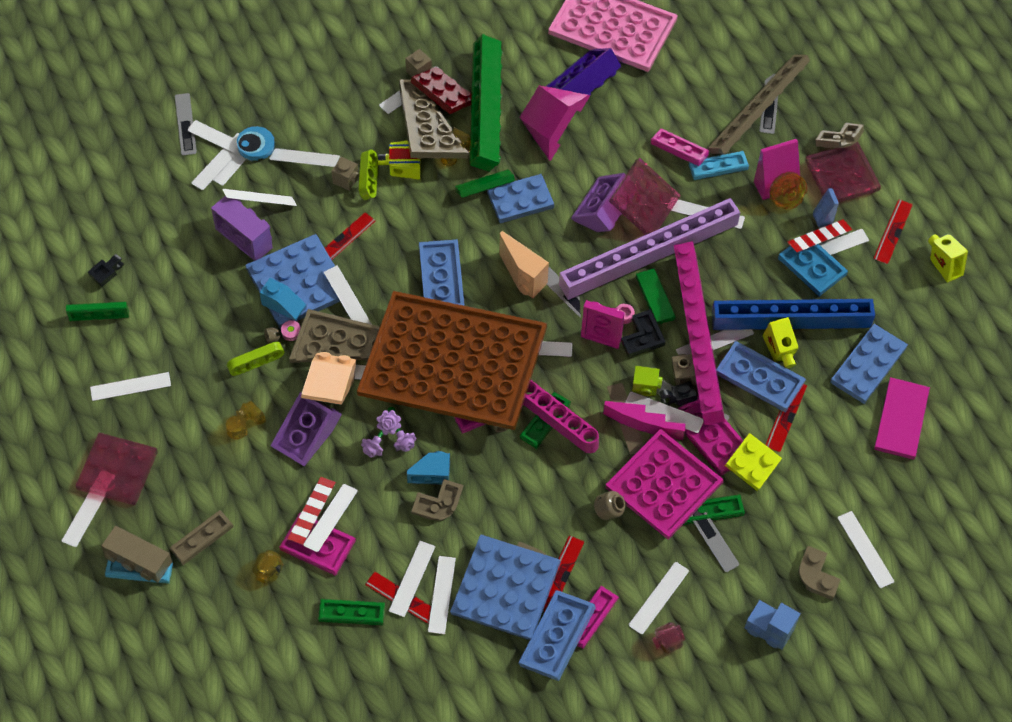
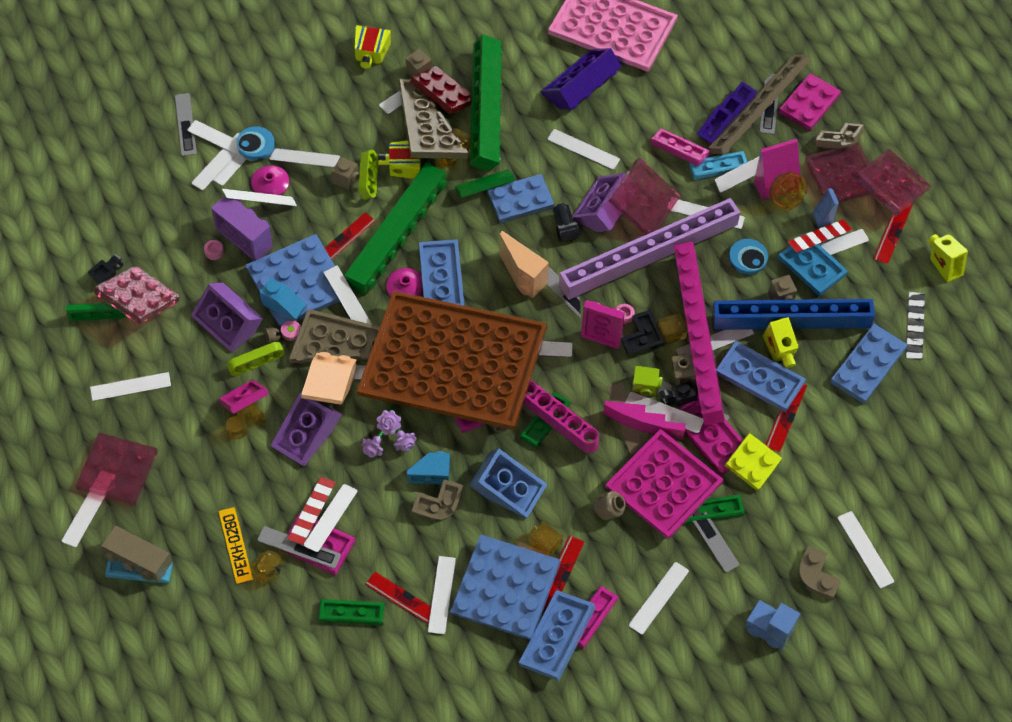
dark tan tile [169,510,234,565] -> none
white sticker [389,541,436,617] -> none
dark pink wedge [520,85,590,161] -> none
green tile [636,268,675,325] -> none
clear pink head [652,622,686,654] -> none
dark pink tile [874,377,930,460] -> none
none -> clear pink plate [94,265,180,324]
none -> medium lavender slope [191,282,263,352]
none -> bright pink tile [204,240,224,260]
none -> dark pink tile [218,379,269,414]
none -> yellow sticker [218,507,253,584]
none -> dark pink dish [251,165,289,195]
none -> light grey sticker [258,526,341,568]
none -> green brick [344,163,447,296]
none -> neon yellow torso [355,25,391,69]
none -> dark pink dish [386,268,423,297]
none -> medium blue slope [469,448,547,518]
none -> clear yellow brick [529,521,563,557]
none -> white sticker [548,129,620,169]
none -> black piece [552,203,580,242]
none -> clear yellow brick [657,313,688,345]
none -> dark purple slope [697,81,757,144]
none -> white sticker [715,157,759,193]
none -> tile [729,239,768,275]
none -> dark tan brick [768,275,797,300]
none -> dark pink plate [779,73,841,131]
none -> clear pink plate [855,149,931,216]
none -> sticker [906,292,925,360]

